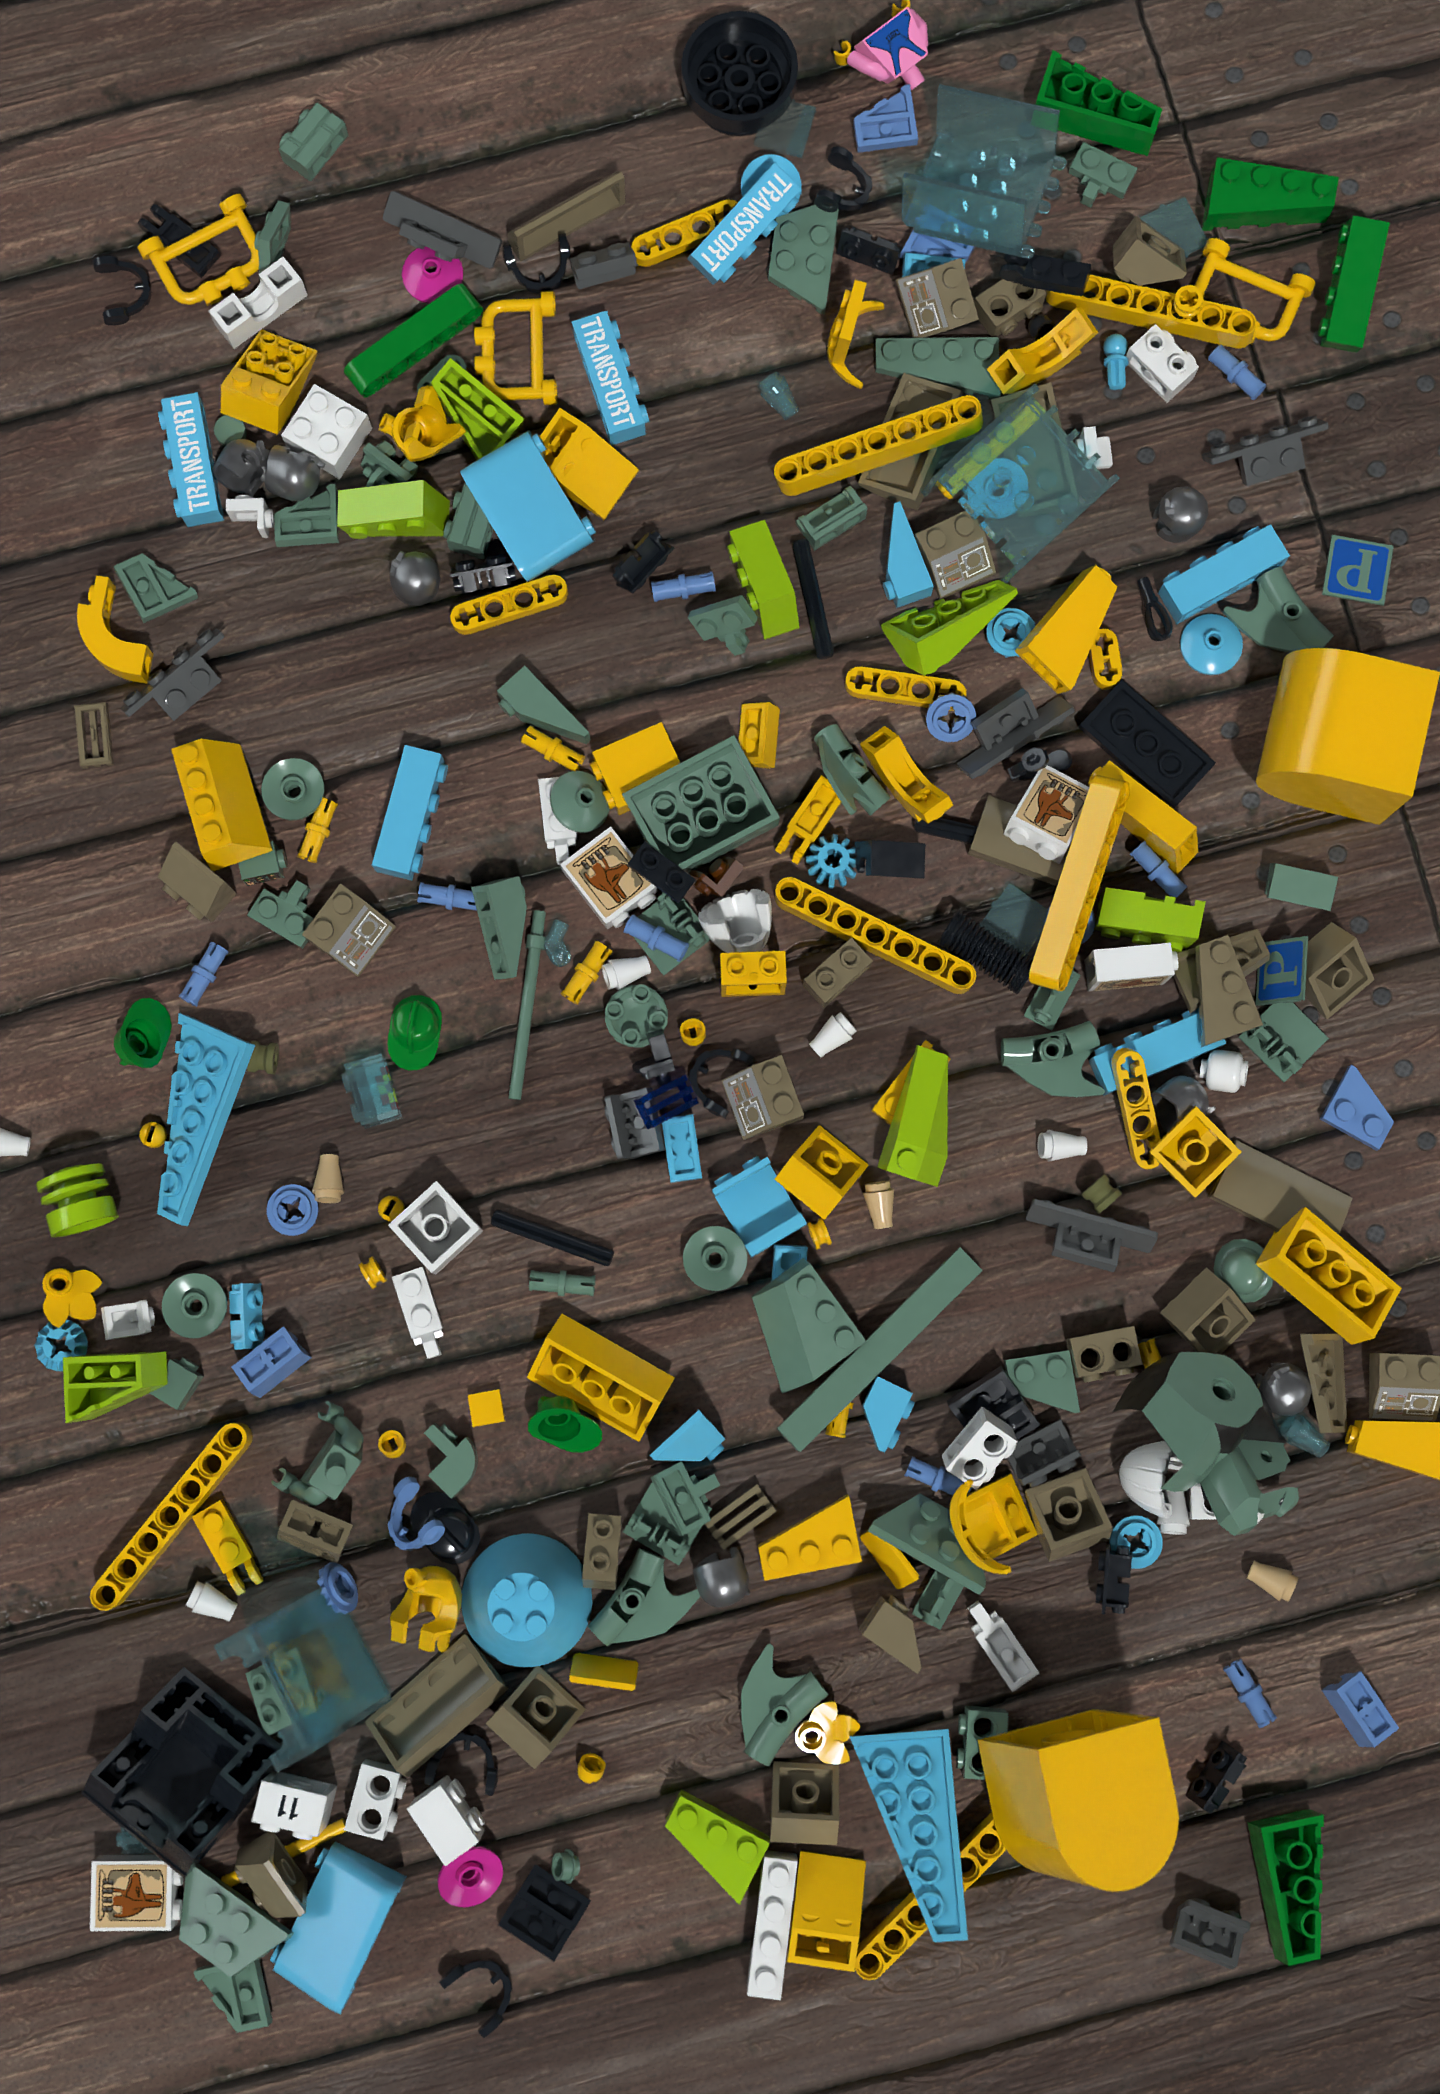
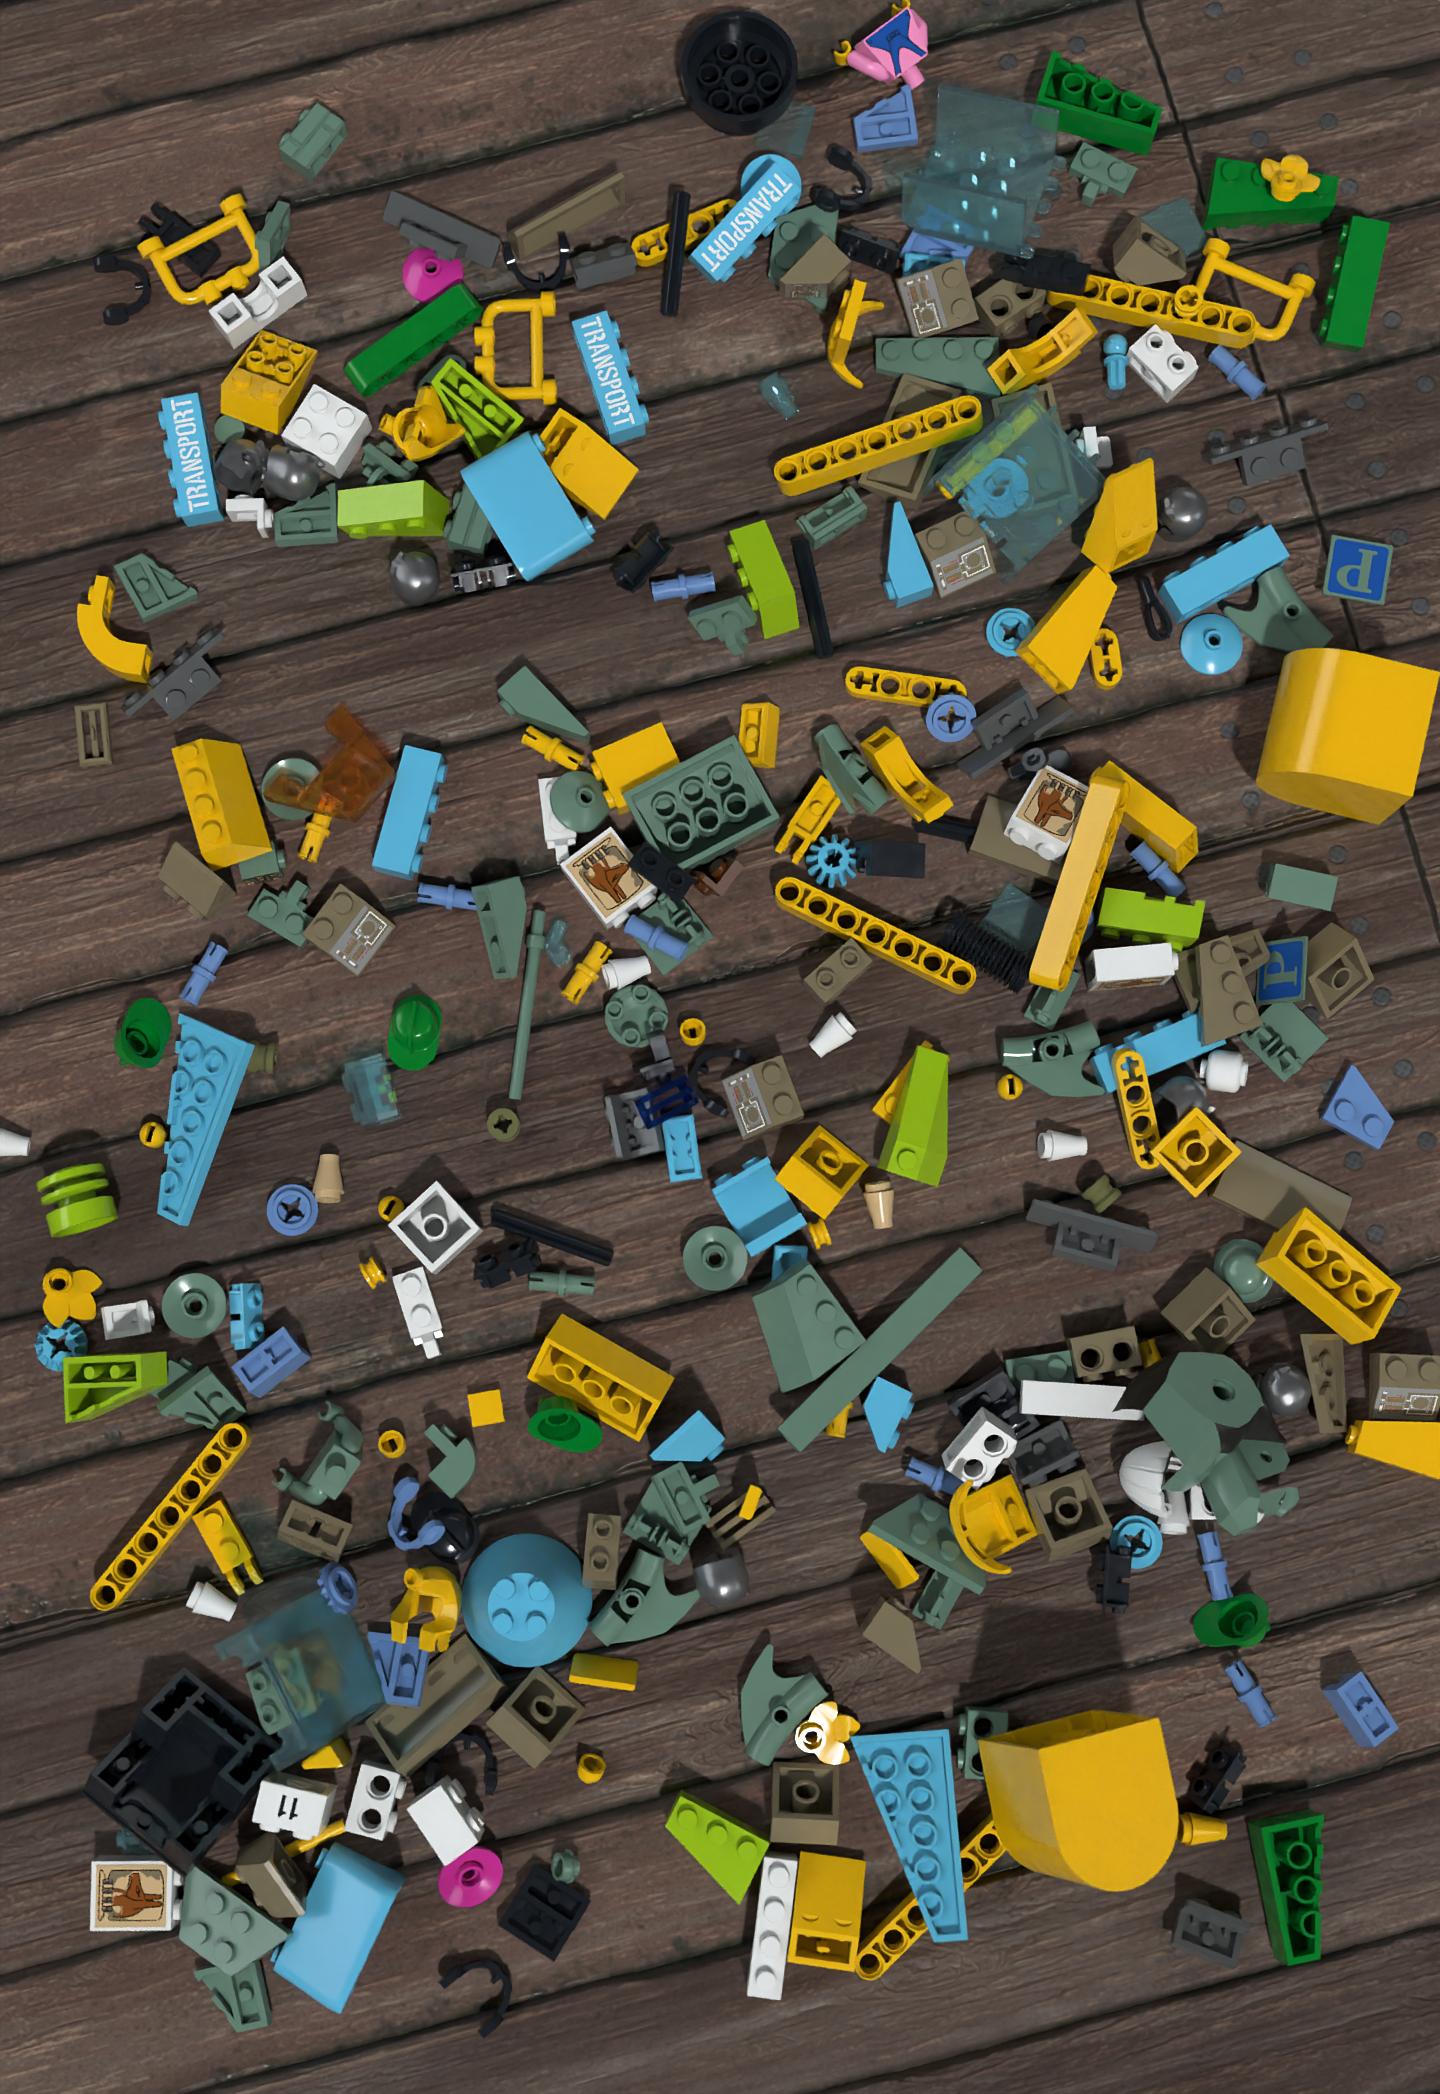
yellow beam [450,575,568,635] -> none
white hair [698,889,772,953] -> none
yellow window [720,951,787,997] -> none
yellow wedge [758,1494,862,1581] -> none
lime wedge [881,580,1018,675] -> none
white hinge [967,1601,1039,1692] -> none
black plate [1078,680,1216,809] -> none
tan cone [1246,1561,1299,1602] -> none
clear light blue cone [1279,1414,1330,1458] -> none
none -> sand green wing [156,1366,246,1431]
none -> clear orange wing [263,706,397,823]
none -> yellow slope [302,1736,353,1769]
none -> medium blue wing [367,1631,430,1708]
none -> black hinge [473,1237,542,1289]
none -> olive wheel [487,1108,521,1142]
none -> black axle [661,191,691,317]
none -> yellow tile [738,1484,762,1520]
none -> dark tan slope [779,234,851,298]
none -> yellow hinge [997,1074,1023,1101]
none -> white slope [1019,1380,1145,1421]
none -> yellow slope [1081,458,1158,574]
none -> yellow cone [1176,1812,1227,1846]
none -> green piece [1193,1593,1271,1648]
none -> medium blue pin [1197,1531,1233,1601]
none -> yellow plate [1260,155,1321,202]

